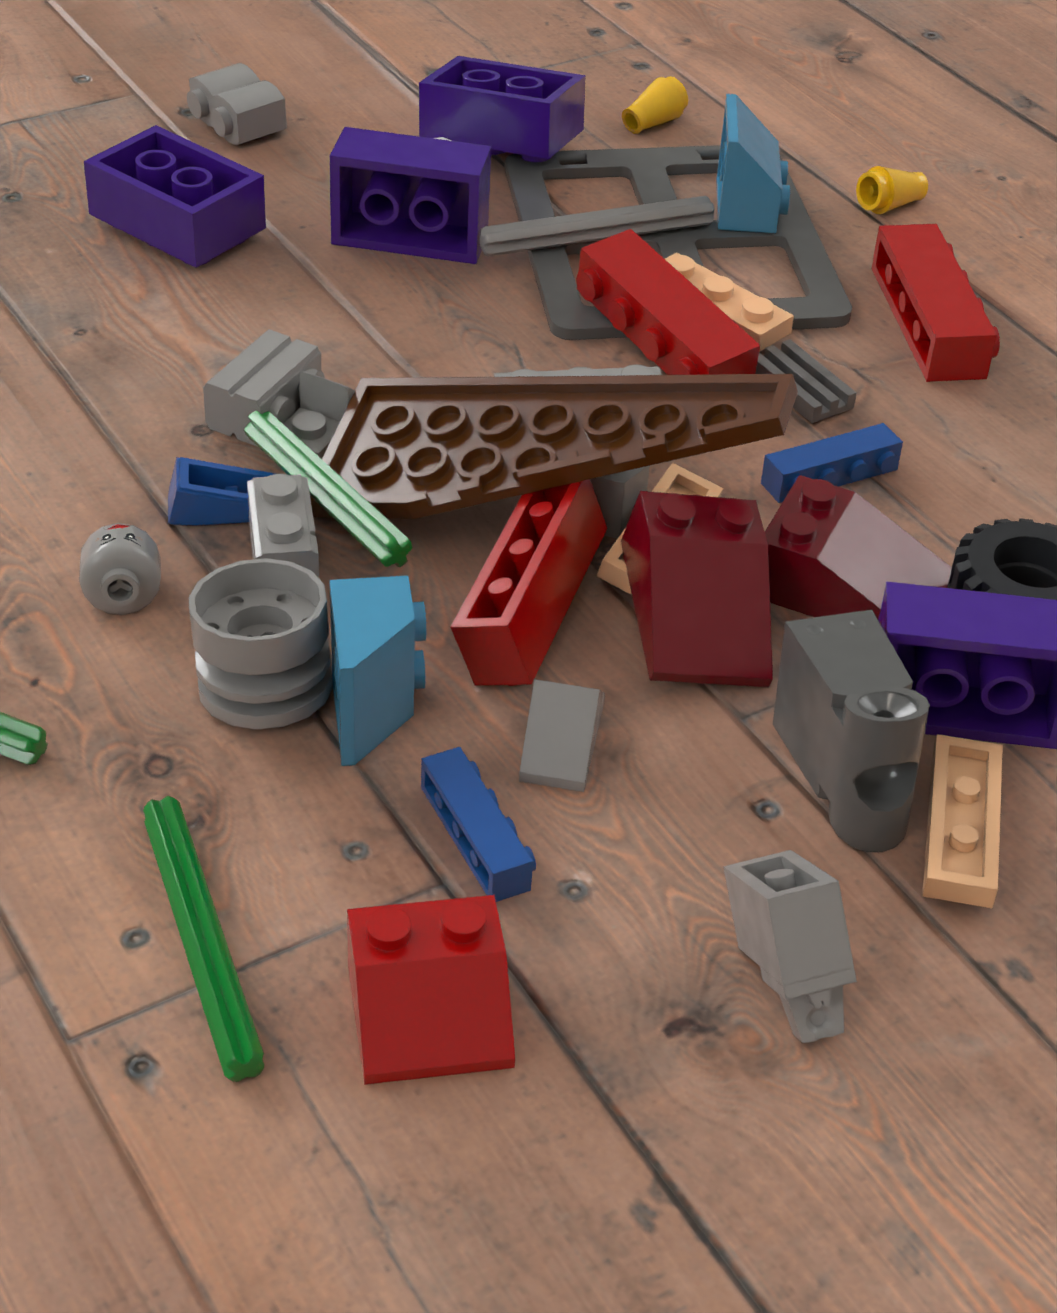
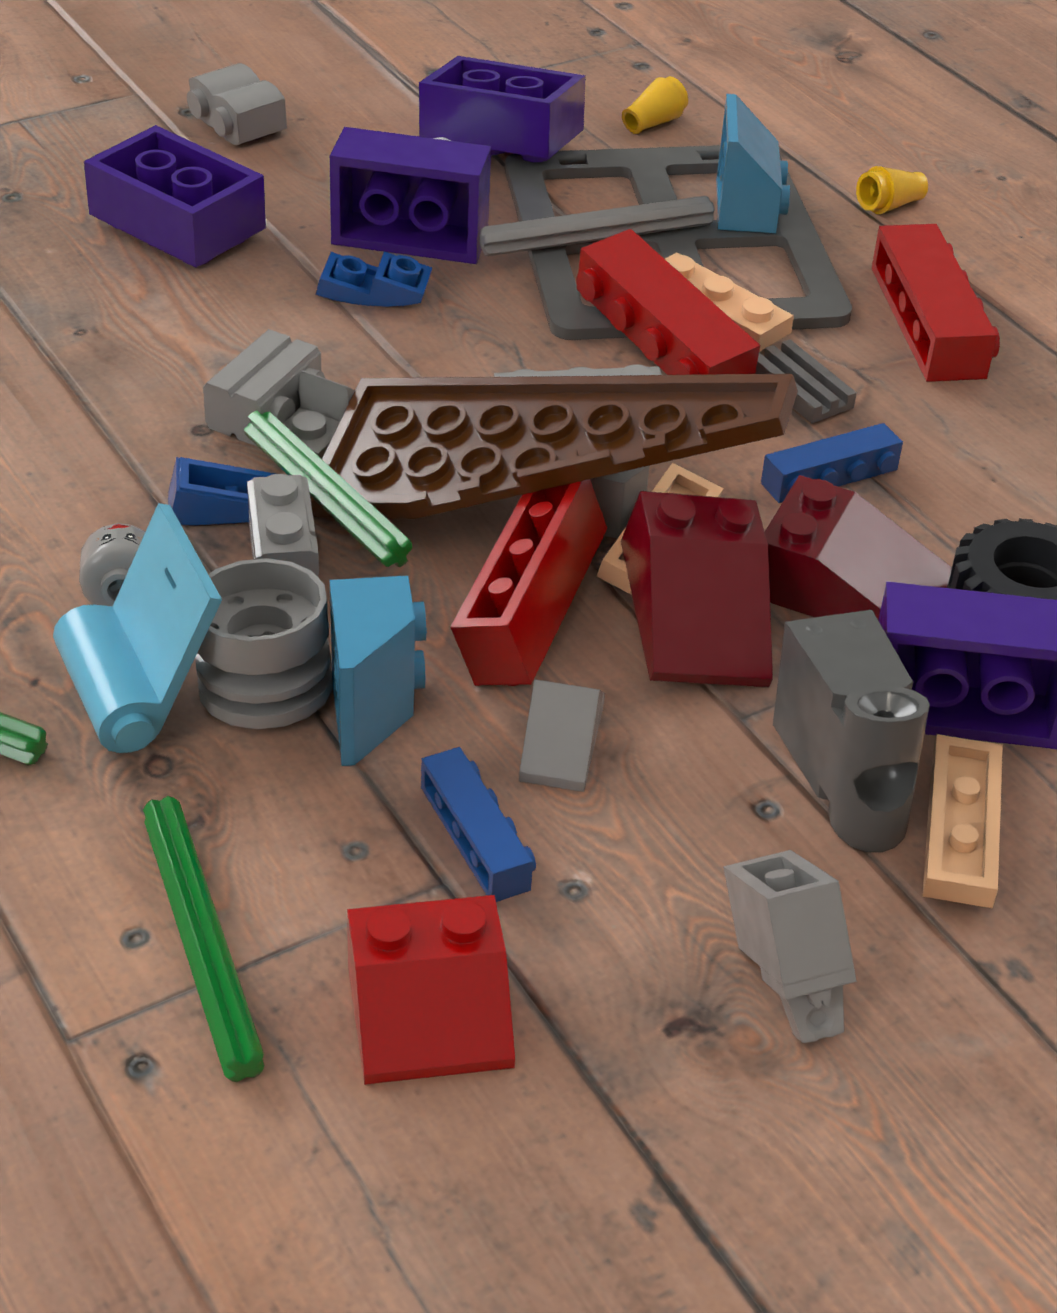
none -> medium azure door [53,503,222,753]
none -> blue slope [315,251,432,307]

